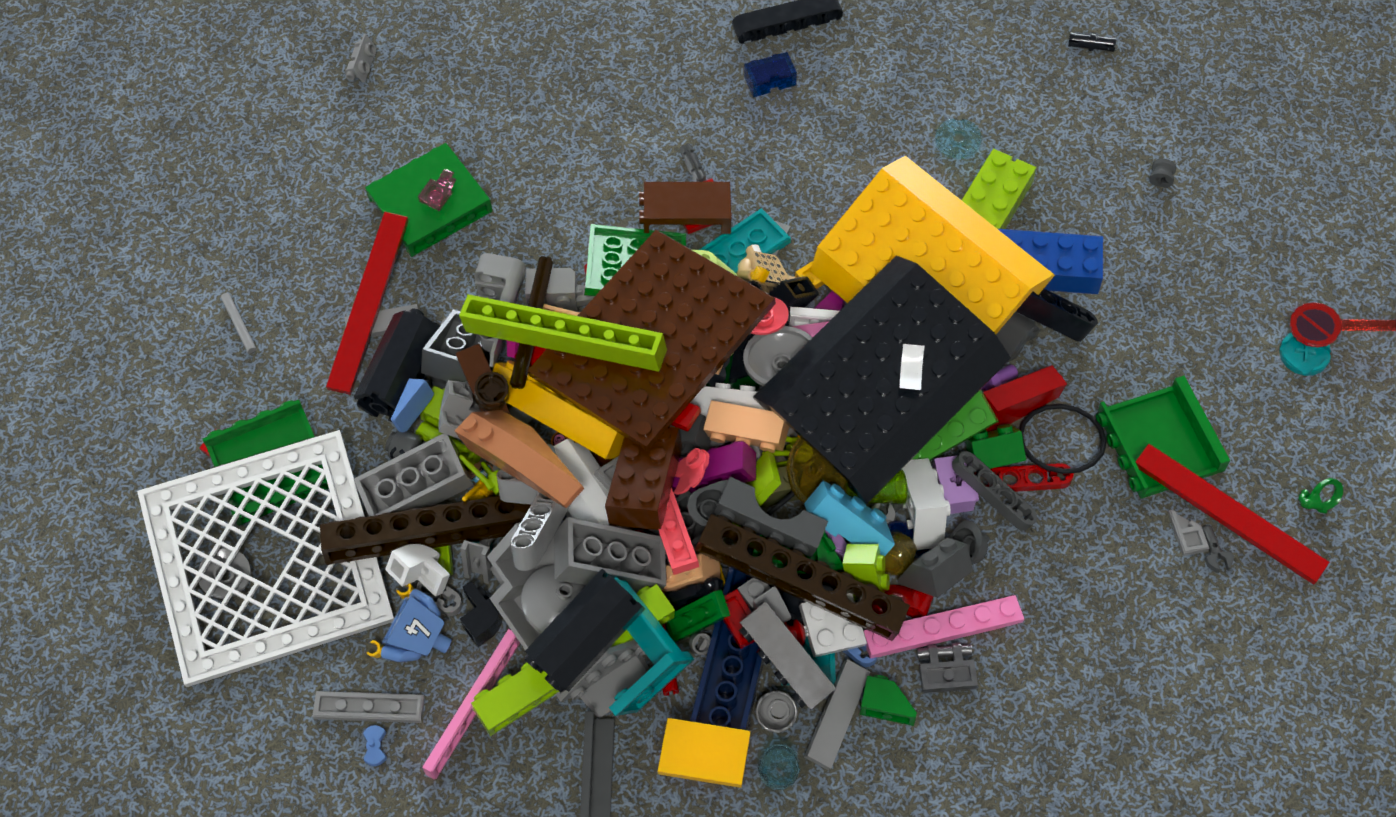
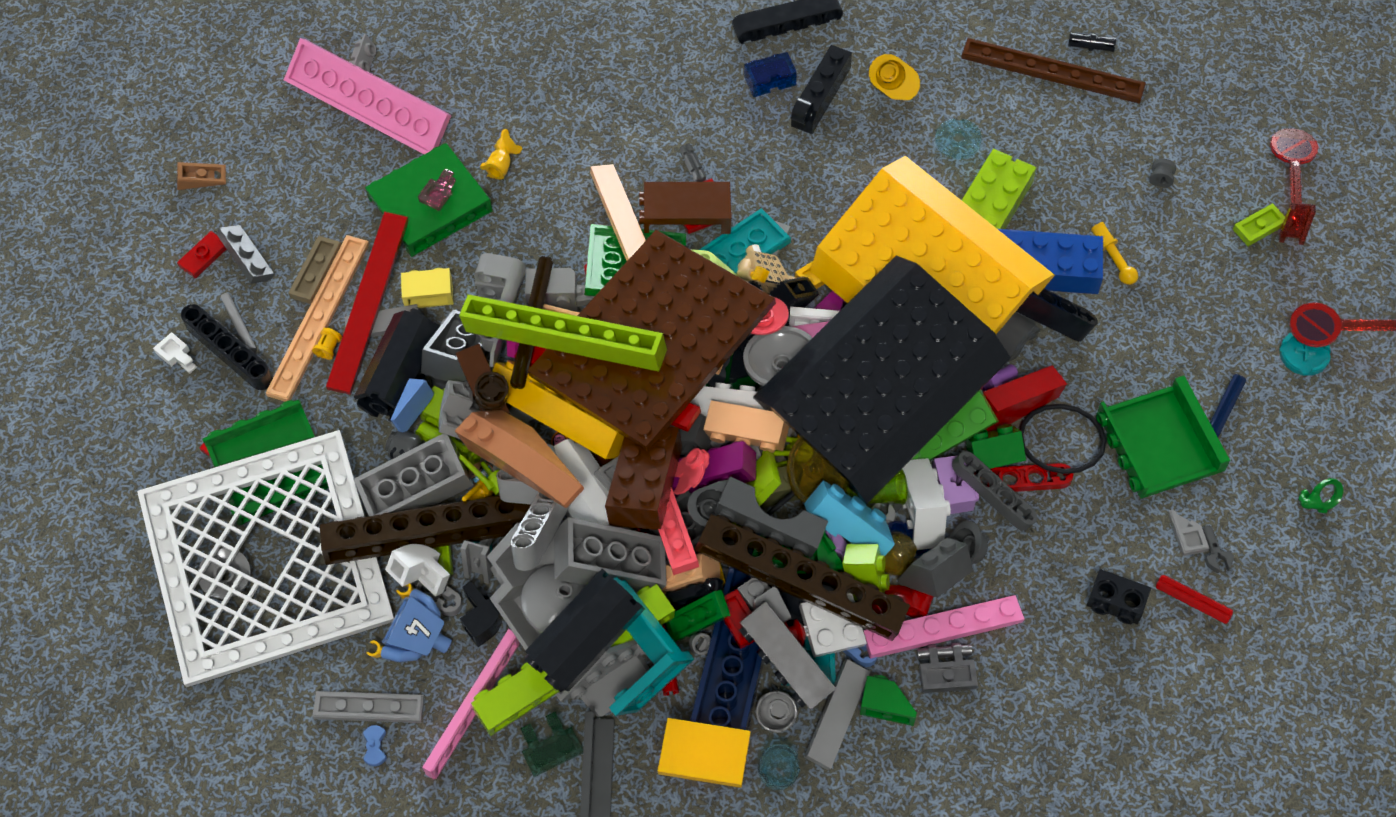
white sticker [900,344,925,390] -> none
red tile [1136,444,1330,584] -> none
none -> white plate [153,332,197,374]
none -> medium nougat slope [177,162,226,190]
none -> red plate [177,231,227,279]
none -> black beam [181,304,273,390]
none -> plate [217,225,274,284]
none -> light nougat tile [266,235,370,402]
none -> bright pink plate [284,38,451,154]
none -> dark tan plate [288,235,341,304]
none -> yellow bush [312,328,342,360]
none -> light yellow piece [401,268,454,308]
none -> yellow animal [480,129,523,180]
none -> clear green plate [520,712,583,777]
none -> light nougat tile [590,164,646,261]
none -> black hinge [791,45,852,134]
none -> yellow piece [869,54,920,100]
none -> reddish brown tile [961,38,1146,104]
none -> black brick [1086,569,1152,625]
none -> yellow pin [1091,222,1138,285]
none -> red axle [1156,575,1233,624]
none -> dark blue axle [1210,374,1246,437]
none -> lime plate [1233,203,1288,247]
none -> clear red piece [1270,128,1319,245]

